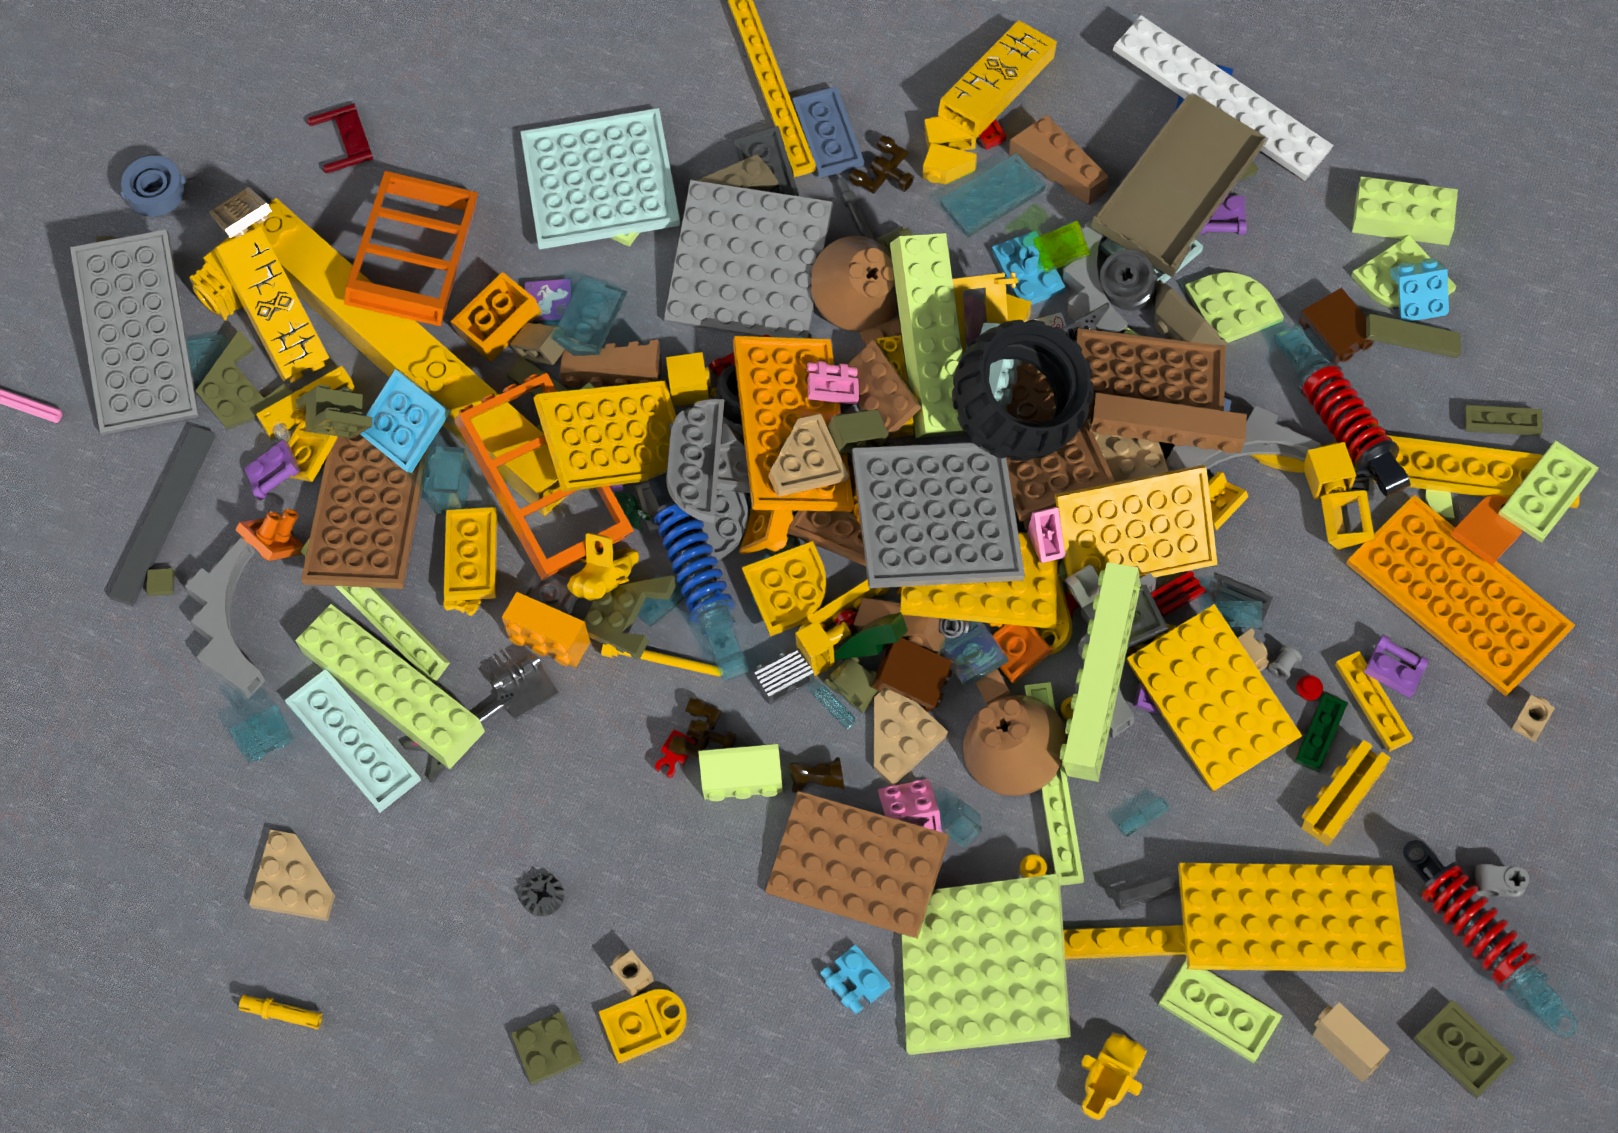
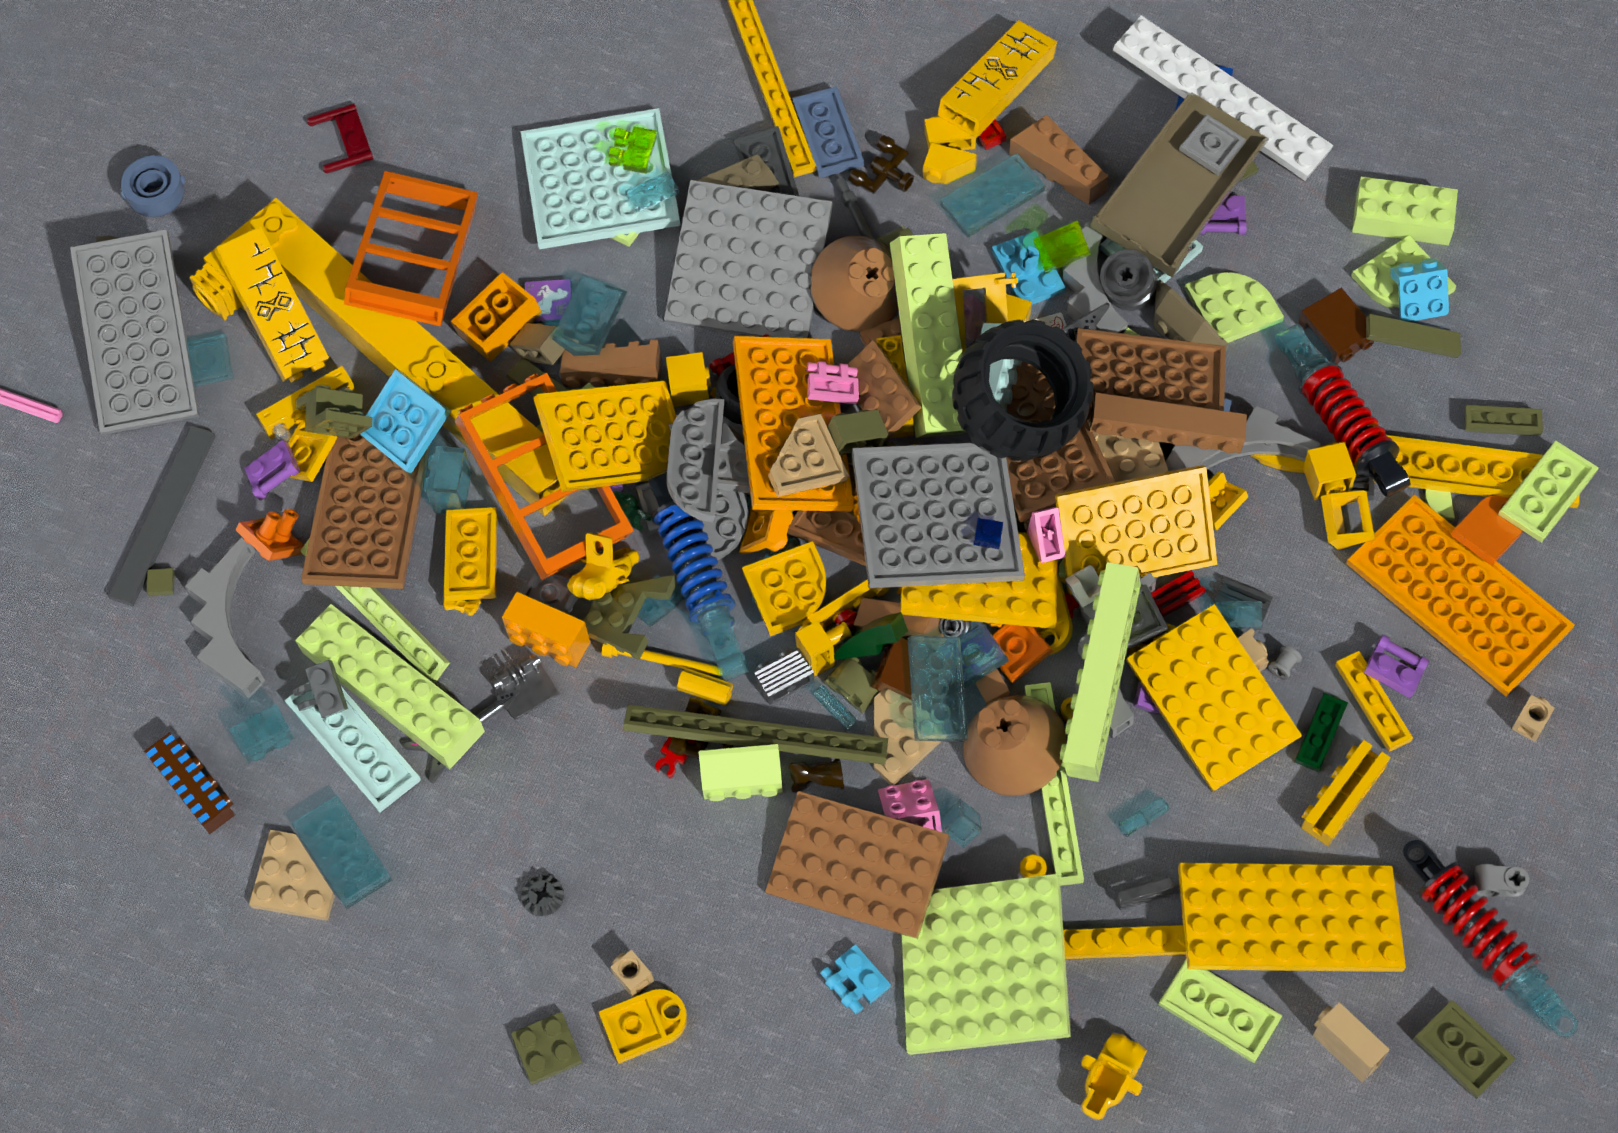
olive wing [195,330,293,430] -> none
tan plate [209,187,272,238] -> none
yellow pin [239,994,323,1030] -> none
red plate [1296,675,1323,701] -> none
none -> reddish brown brick [144,732,235,835]
none -> dark grey hinge [292,660,348,718]
none -> clear light blue plate [292,795,392,909]
none -> clear neon green plate [608,126,657,174]
none -> olive plate [623,704,889,765]
none -> clear light blue plate [625,172,679,212]
none -> yellow axle [677,668,733,706]
none -> clear light blue plate [908,636,968,742]
none -> clear blue plate [973,518,1003,549]
none -> light grey plate [1179,114,1246,176]

